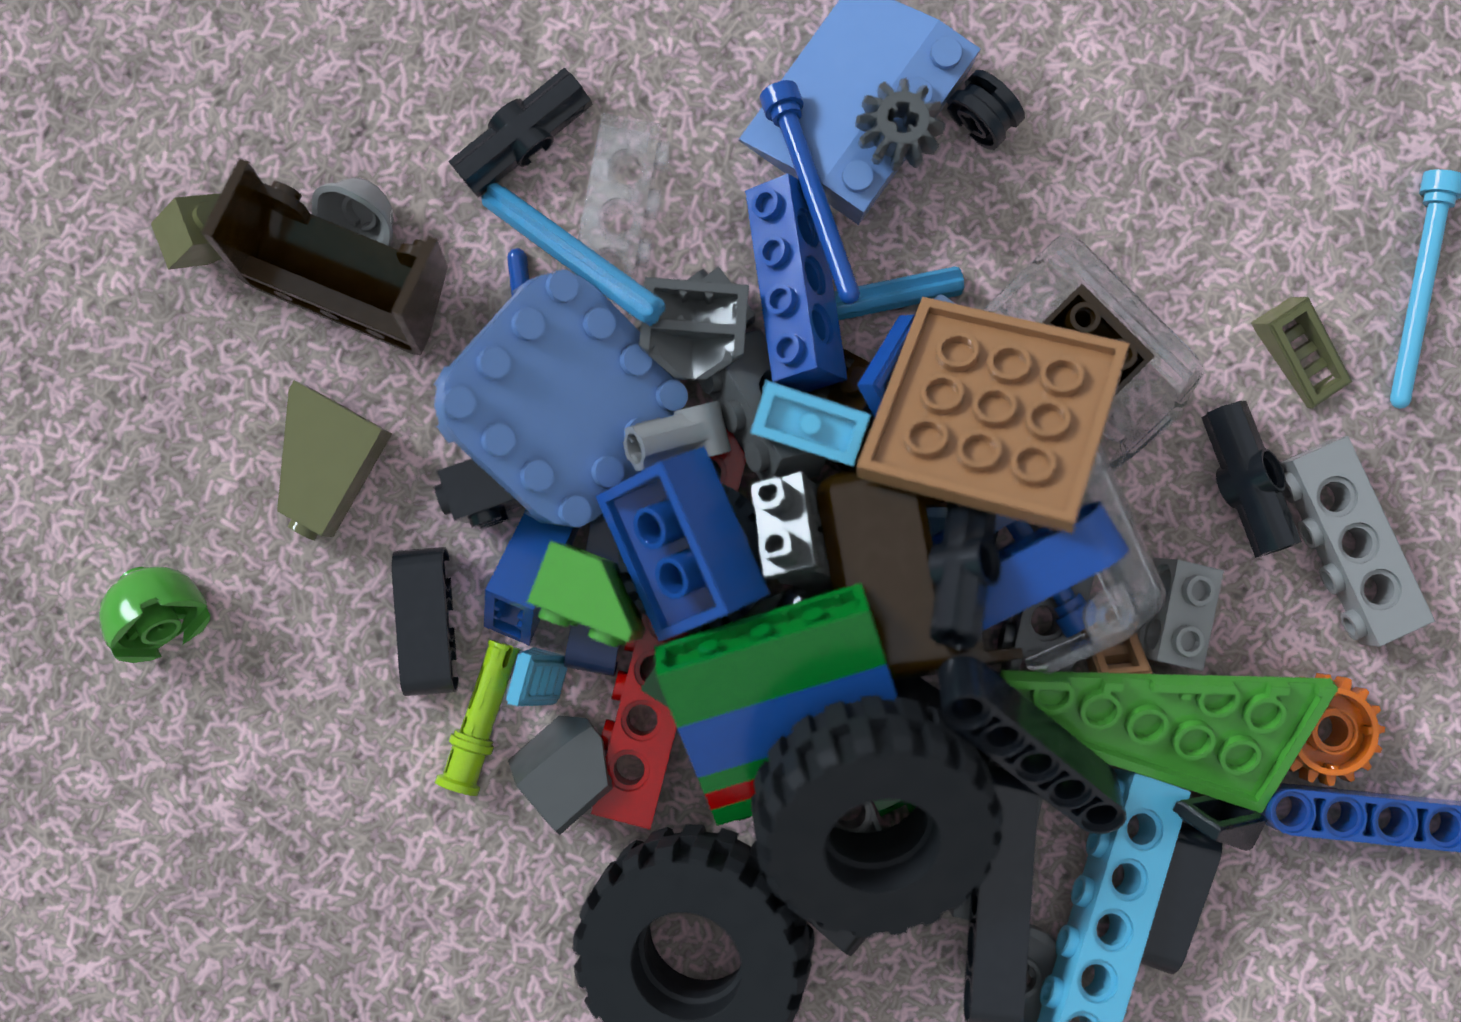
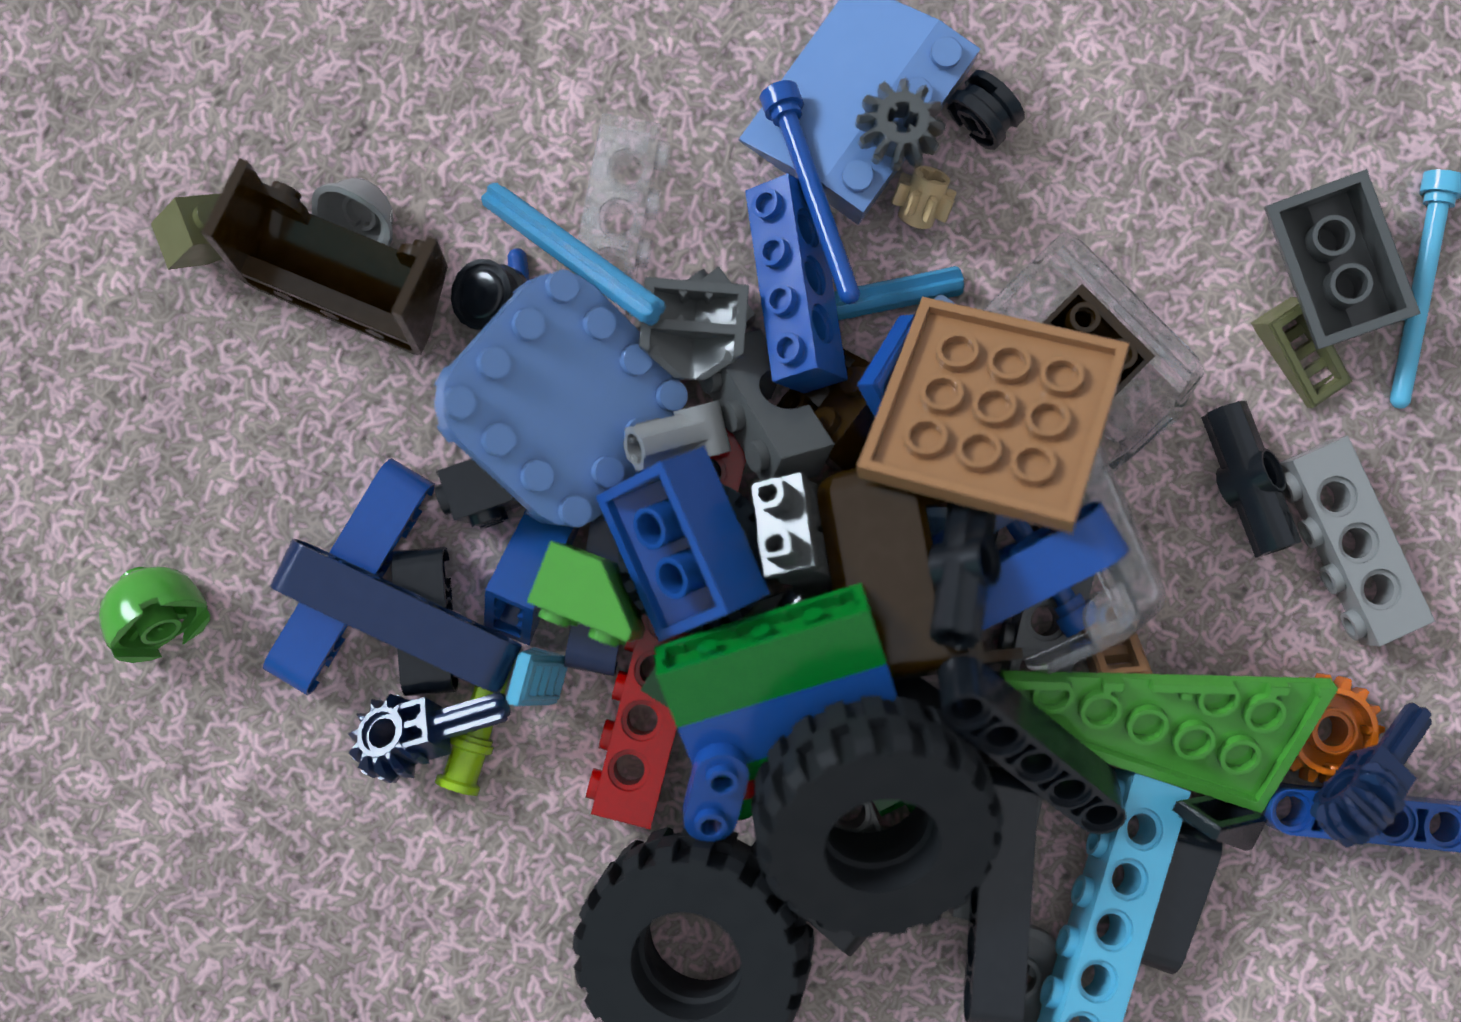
olive slope [277,380,392,541] -> none
black piece [448,68,593,198] -> none
dark grey slope [508,716,612,835] -> none
medium azure panel [750,380,870,466] -> none
light grey brick [1134,557,1224,671] -> none
none -> blue beam [263,458,436,696]
none -> dark blue beam [270,538,522,693]
none -> dark blue gear [348,693,511,783]
none -> black wheel [450,259,528,330]
none -> blue plate [683,742,749,842]
none -> tan gear [891,166,957,229]
none -> dark grey slope [1264,169,1421,350]
none -> dark blue gear [1310,703,1432,847]

